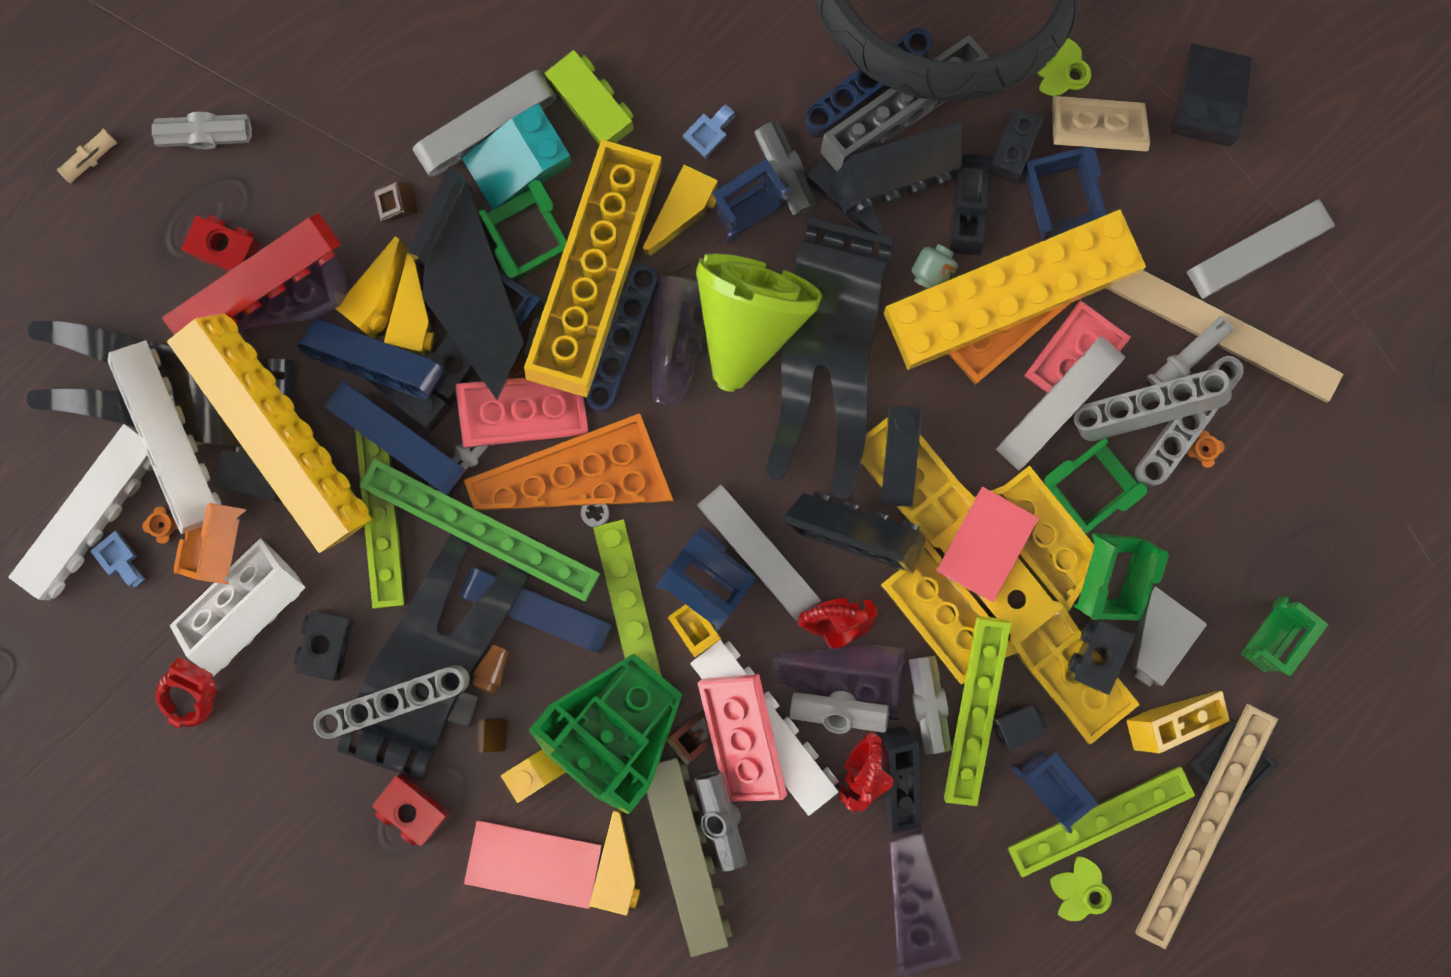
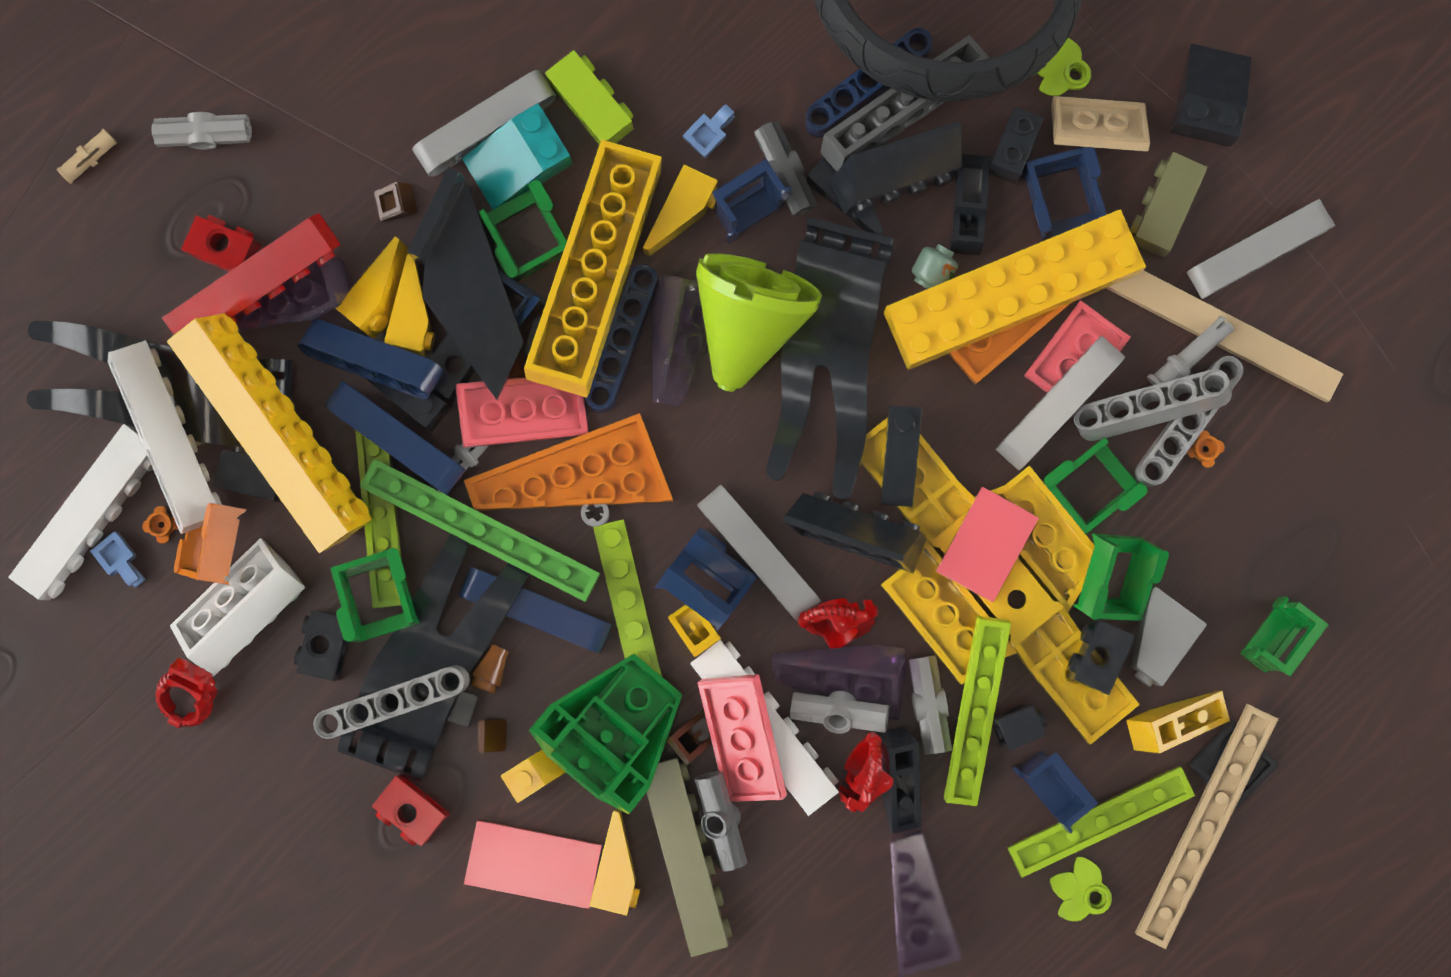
none -> green piece [330,548,420,643]
none -> olive brick [1130,152,1208,258]

